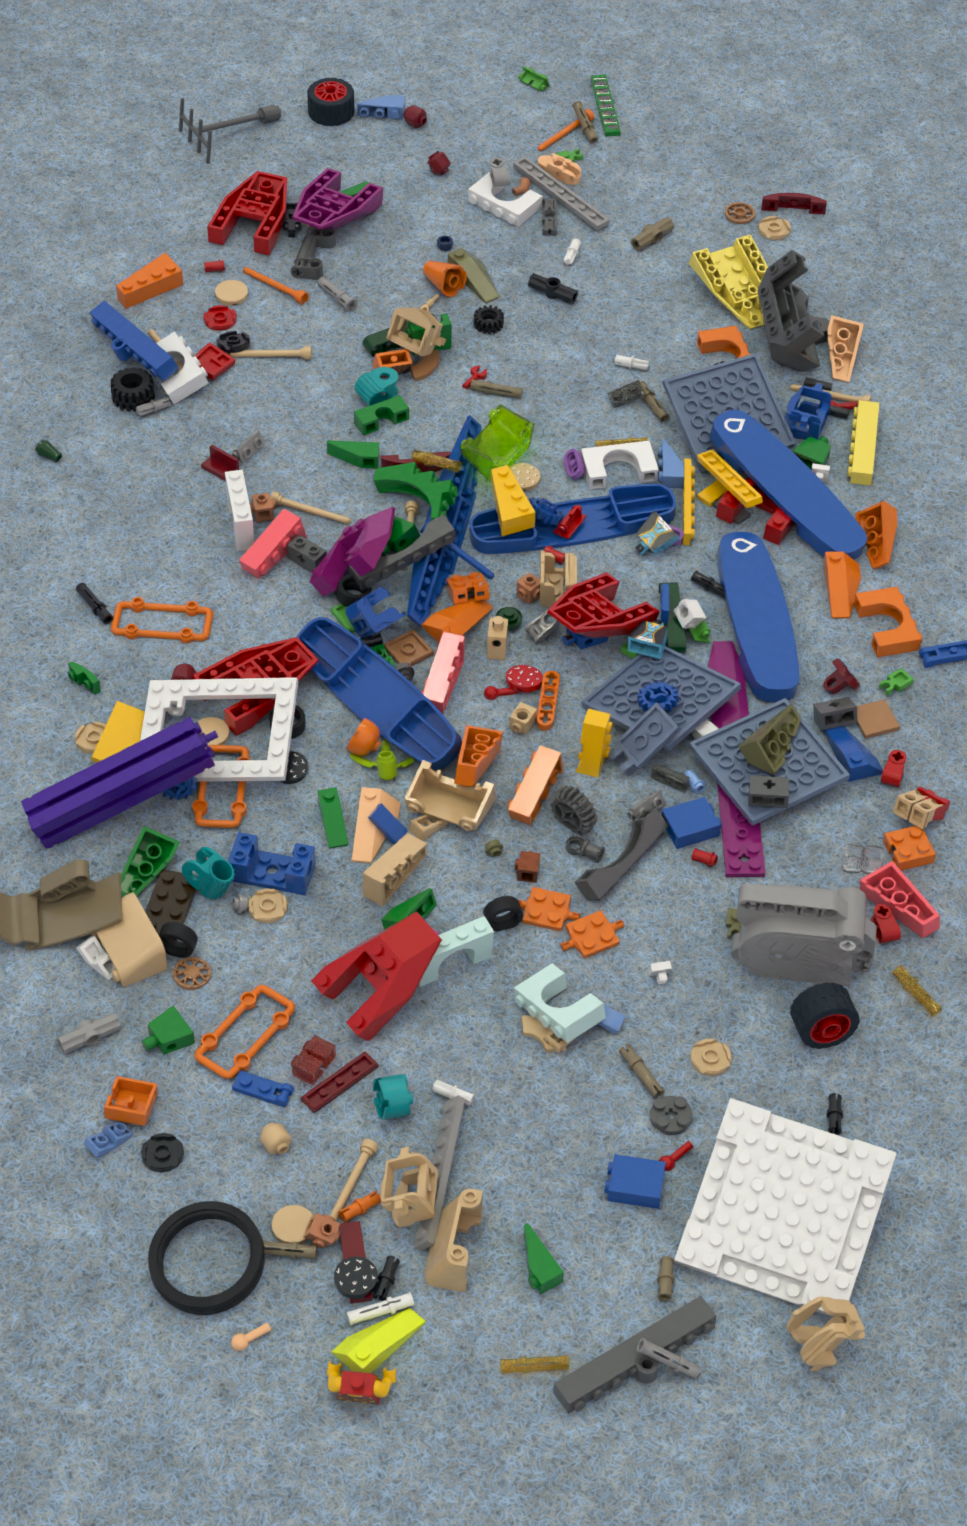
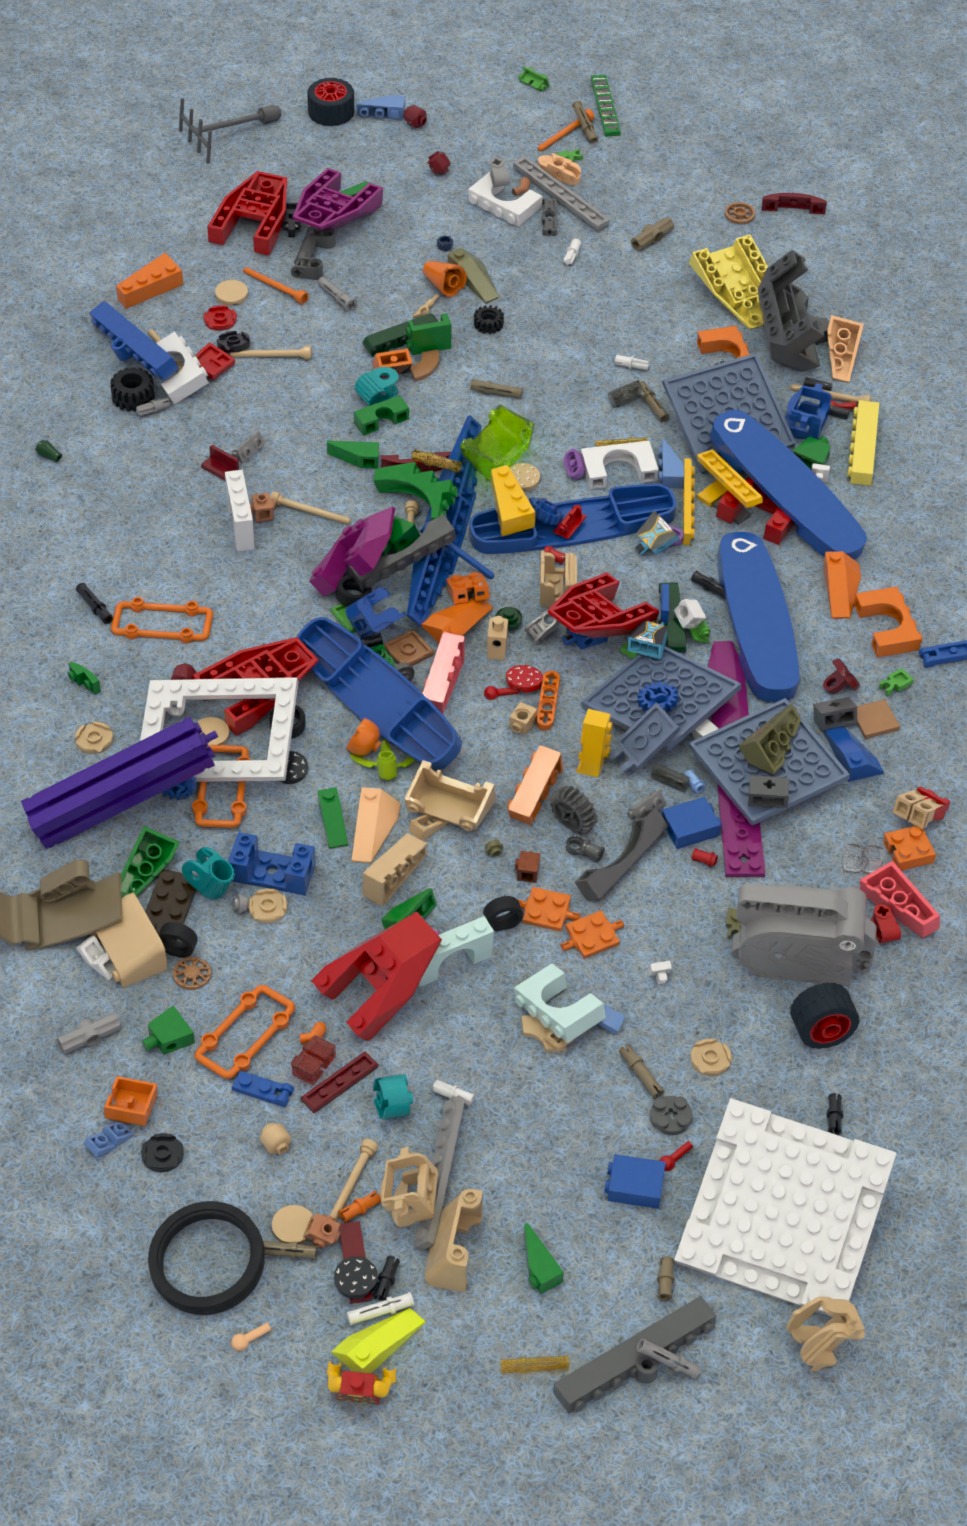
yellow tile [91,701,145,763] -> none
red pin [204,259,225,273] -> none
coral wedge [239,509,307,578] -> none
dark grey brick [287,535,327,573] -> none
blue tile [368,803,408,845] -> none
tan animal [386,307,446,356] -> none
orange wedge [454,725,504,787] -> none
red bar [462,365,487,389] -> none
nougat brick [516,572,540,605] -> none
black piece [528,273,578,304] -> none
tan tile [758,216,791,240] -> none
orange wedge [855,501,897,569] -> none
red piece [880,750,906,787] -> none
clear yellow pin [893,965,942,1017] -> none
none -> orange arm [299,1022,327,1044]

